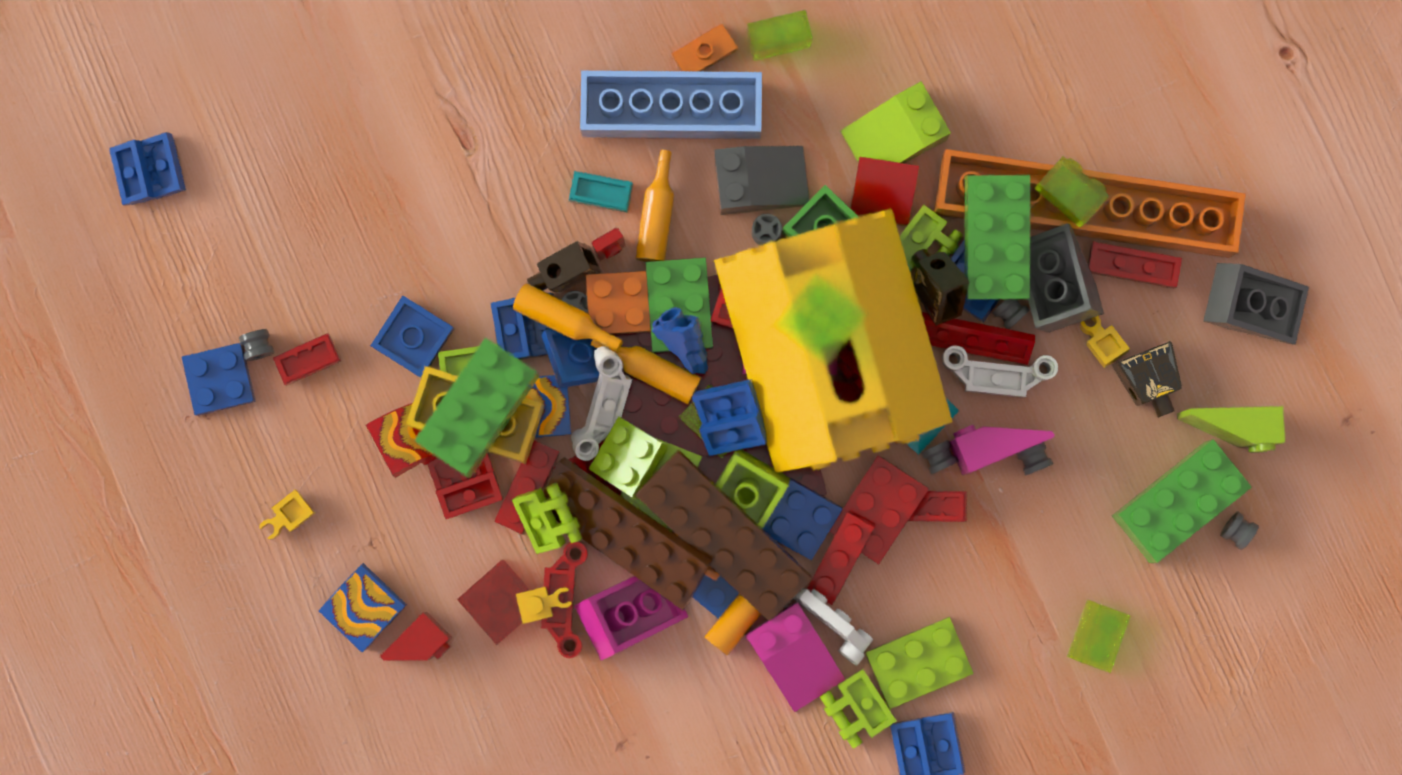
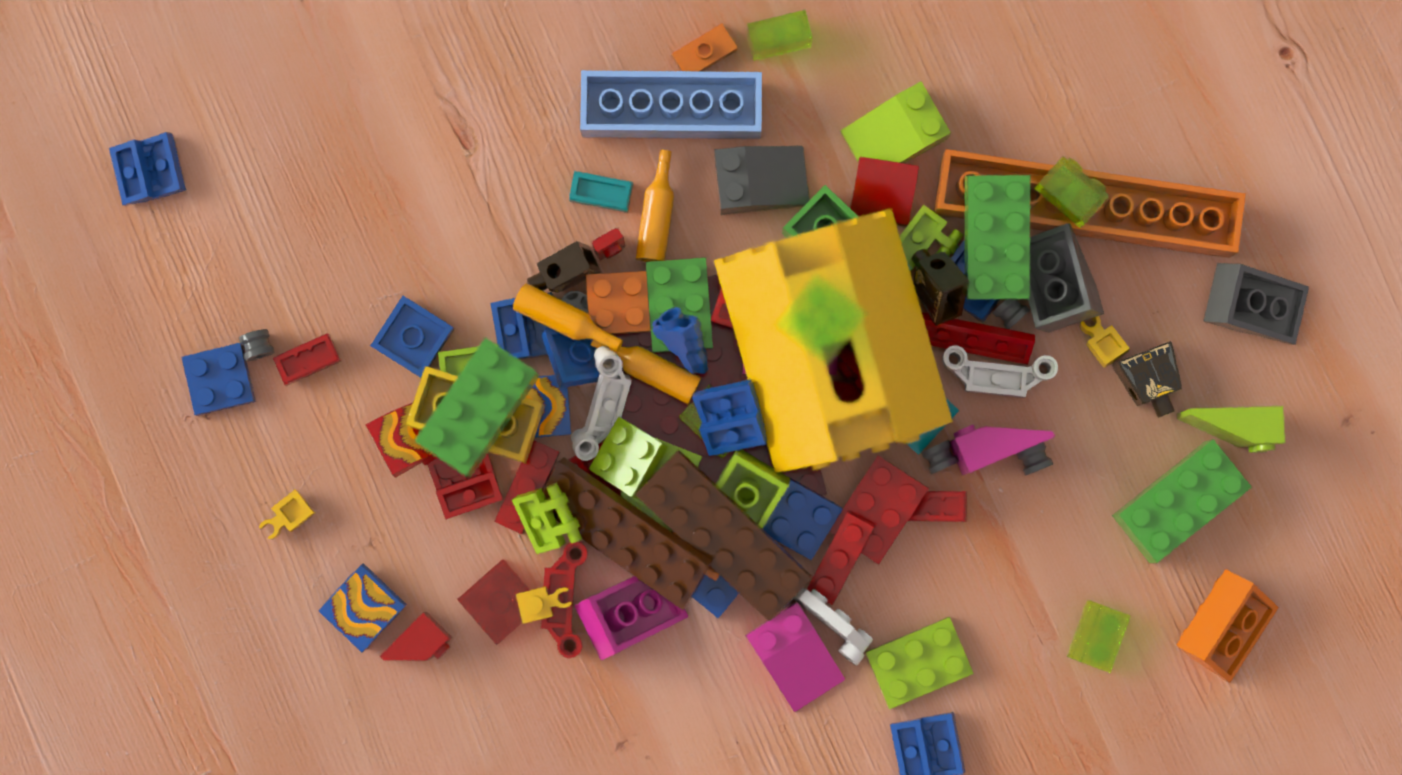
light orange piece [704,593,761,656] -> none
dark grey wheel [752,214,782,246] -> none
lime plate [820,669,896,749] -> none
red plate [1088,242,1182,289] -> none
dark grey wheel [1220,512,1259,550] -> none
none -> orange slope [1176,569,1279,683]

